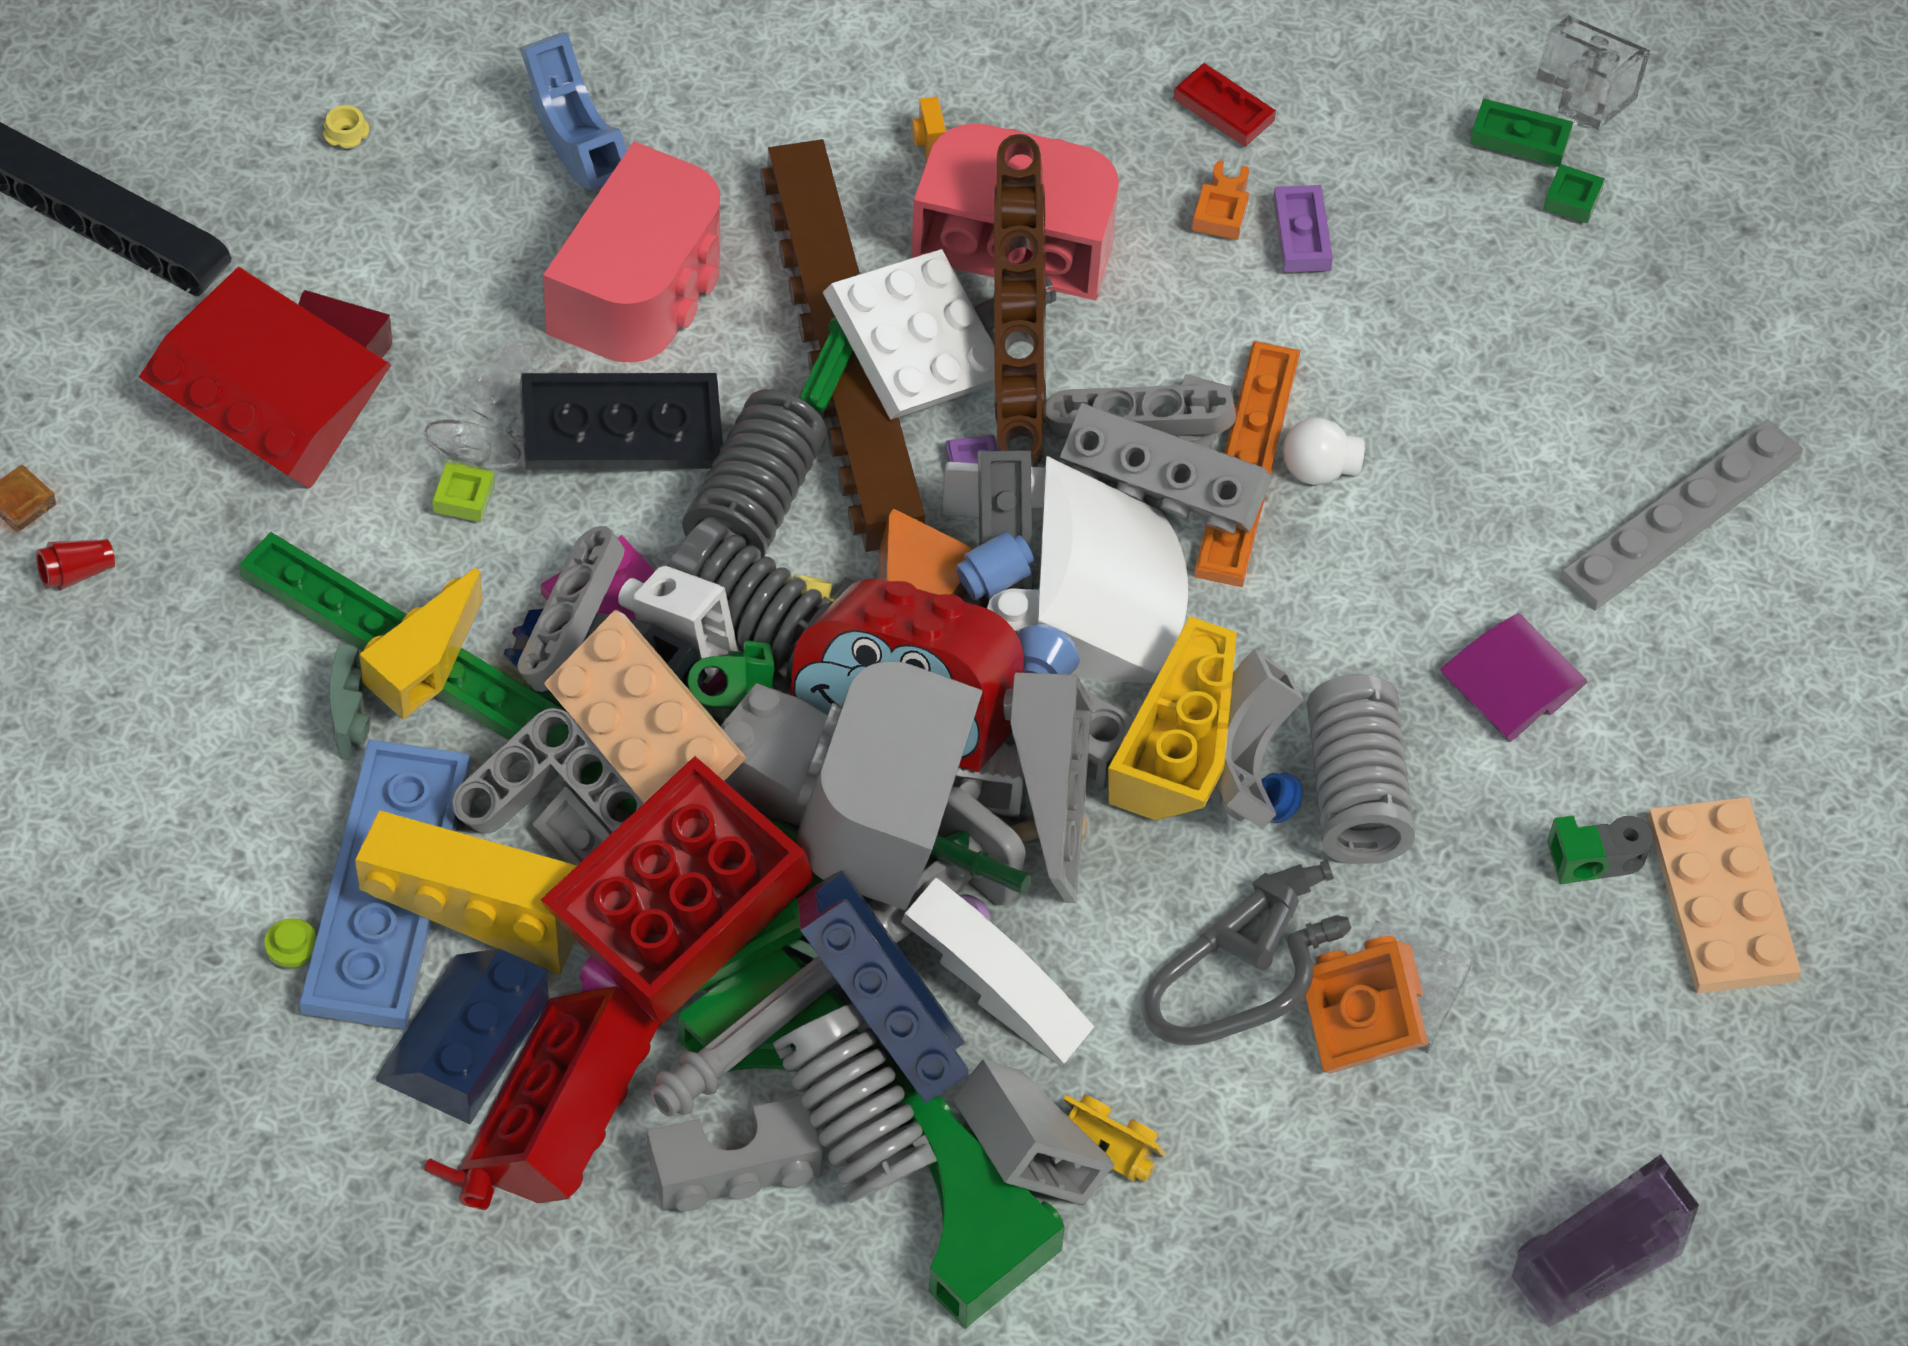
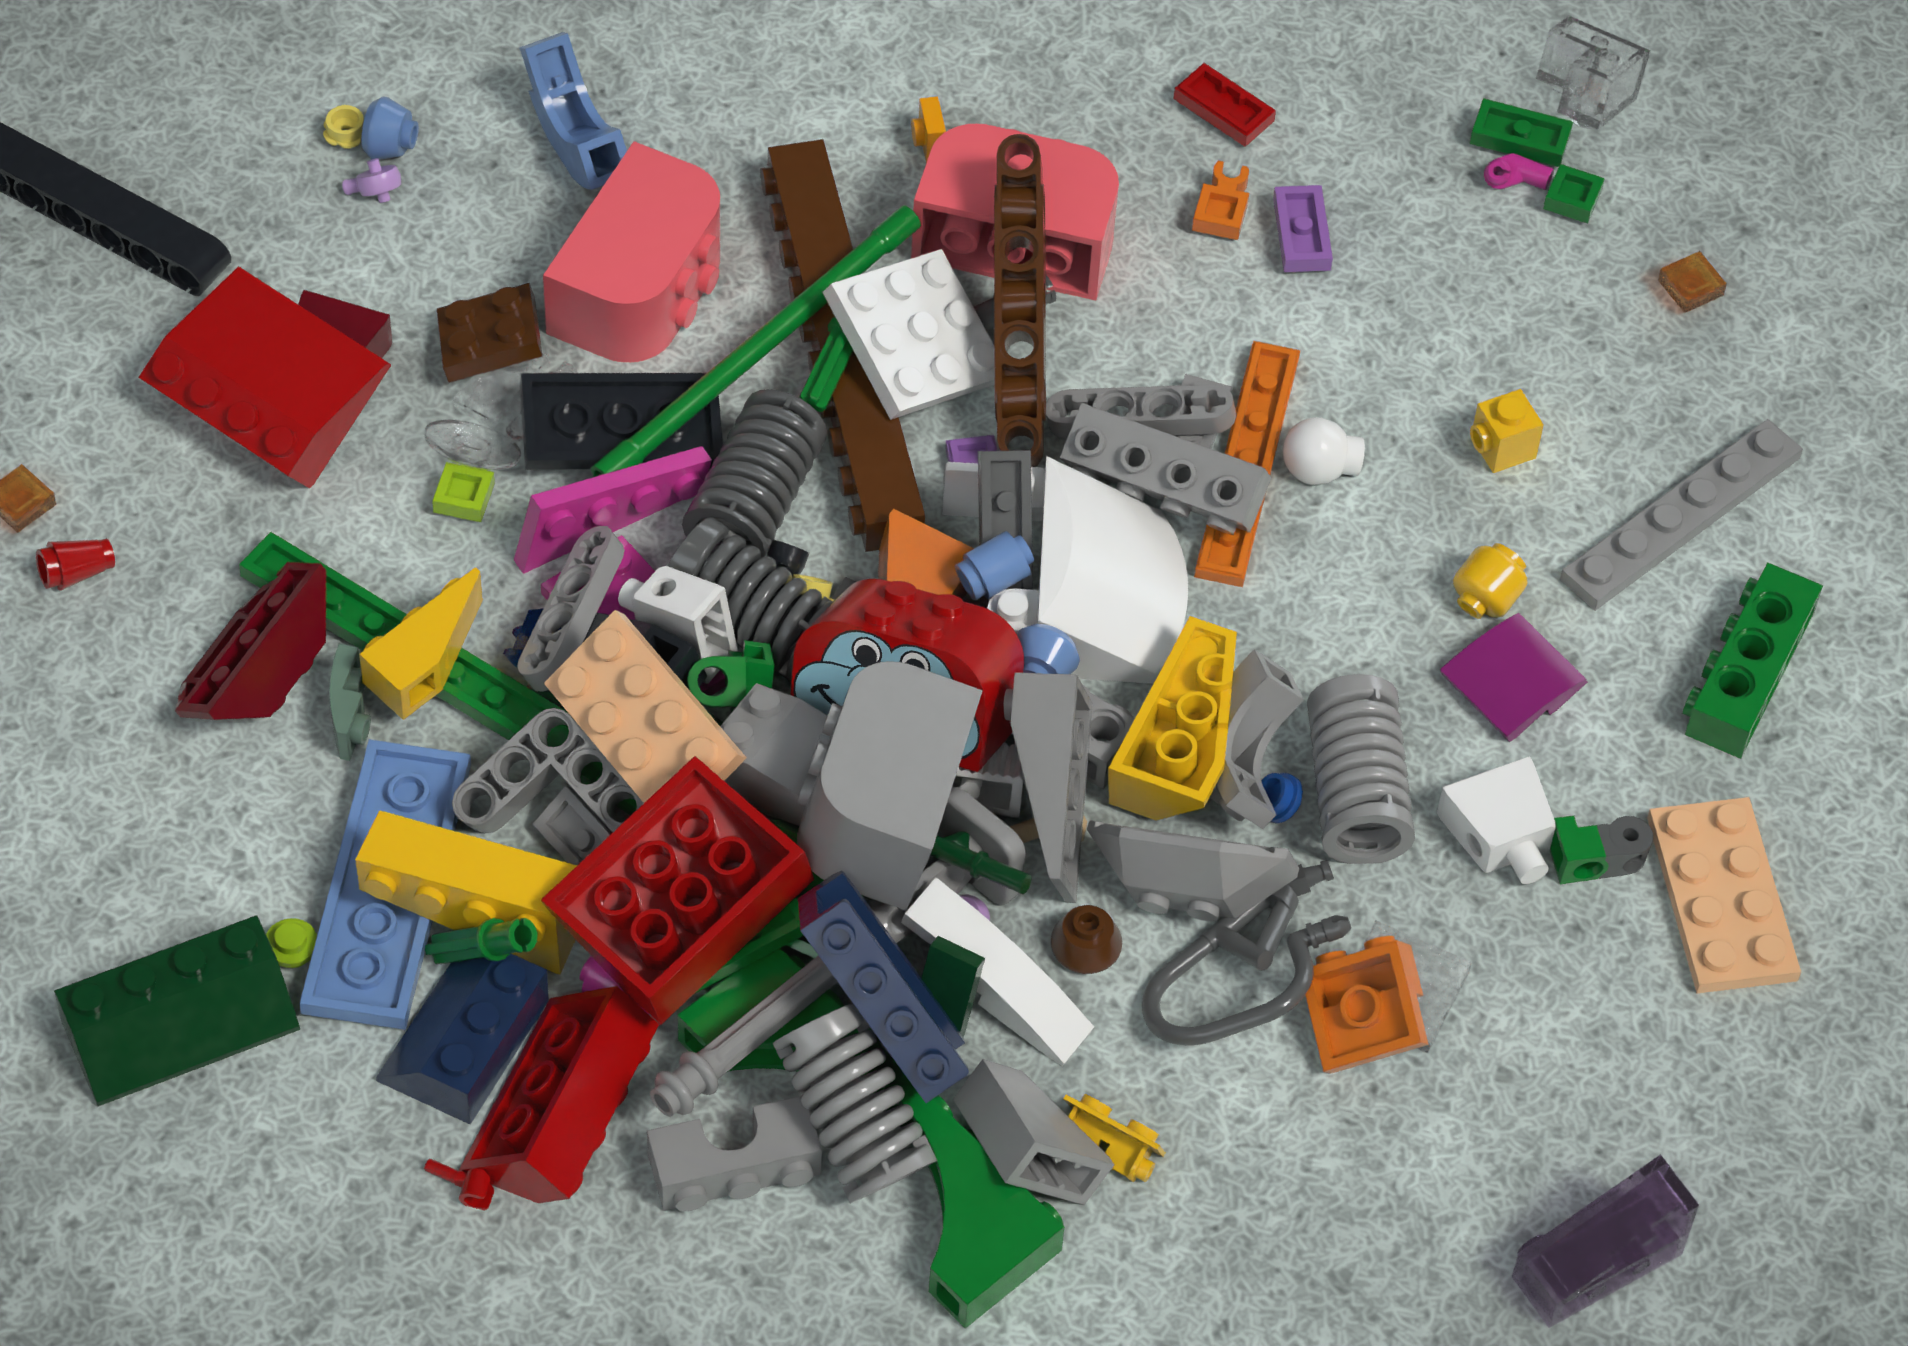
none -> dark green slope [54,915,300,1107]
none -> dark red wedge [175,562,326,720]
none -> lavender piece [342,158,401,203]
none -> medium blue cone [361,96,419,160]
none -> green axle [425,918,538,965]
none -> reddish brown plate [437,283,543,383]
none -> dark pink wing [514,446,712,574]
none -> green piece [591,205,921,477]
none -> black hinge [767,540,809,578]
none -> dark green tile [922,936,985,1037]
none -> reddish brown cone [1051,905,1122,974]
none -> light grey wedge [1087,820,1299,921]
none -> white torso [1437,756,1555,884]
none -> yellow head [1453,543,1528,619]
none -> yellow brick [1470,389,1544,473]
none -> dark pink arm [1484,153,1554,190]
none -> clear orange plate [1658,251,1727,313]
none -> green brick [1682,562,1823,759]

